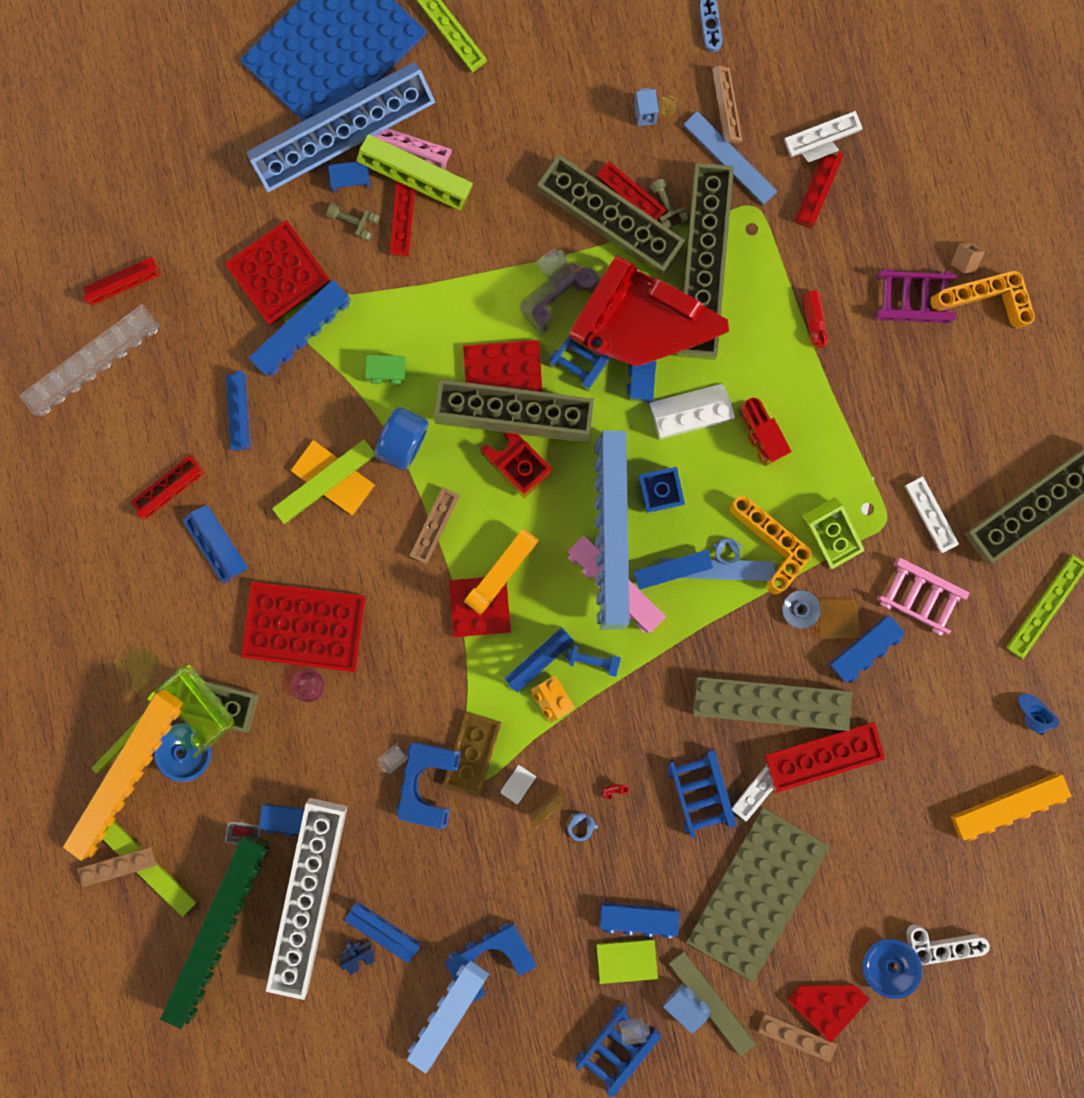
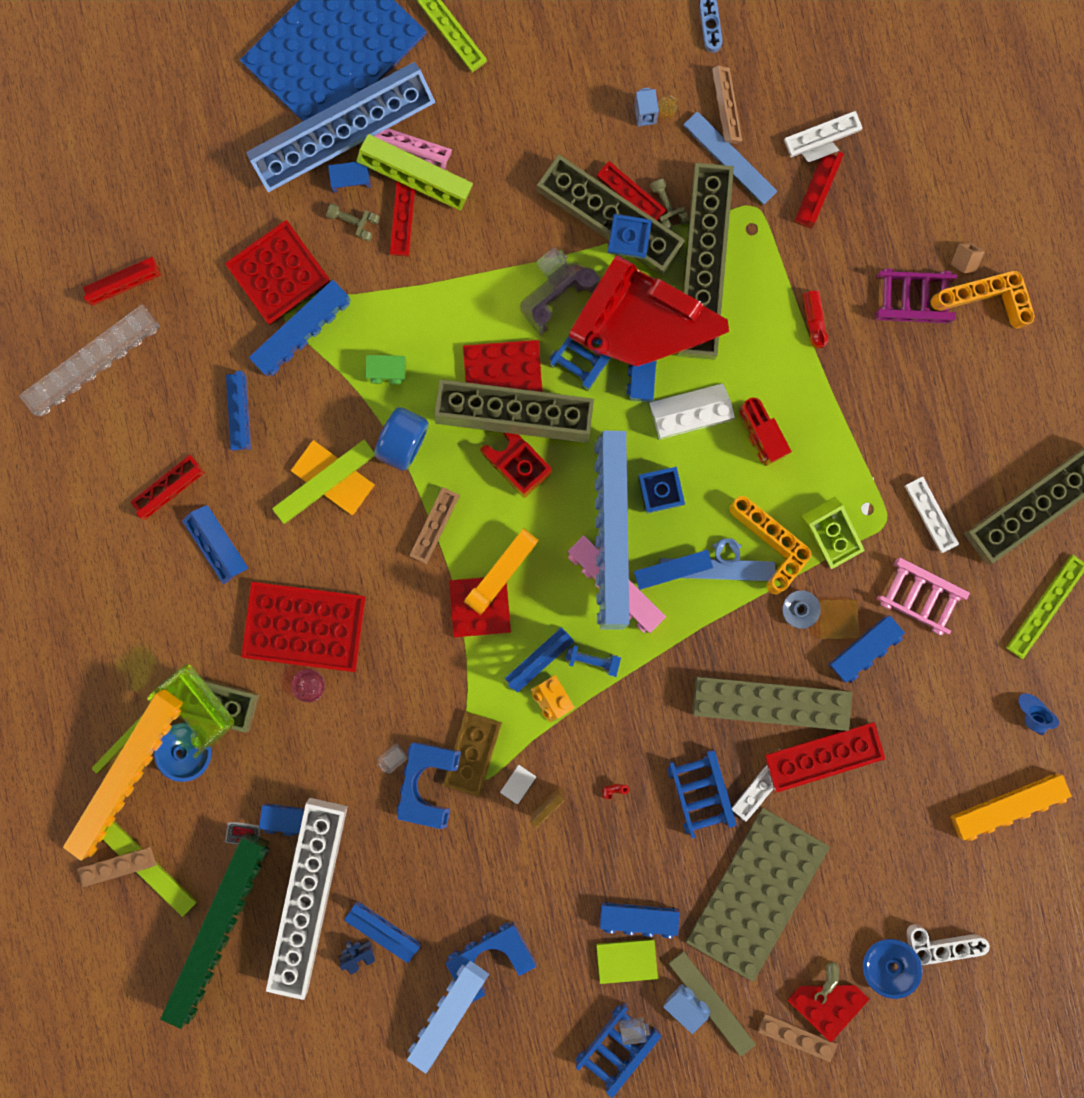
medium blue piece [568,813,598,841] -> none
none -> blue tile [608,214,652,259]
none -> olive arm [814,962,839,1004]

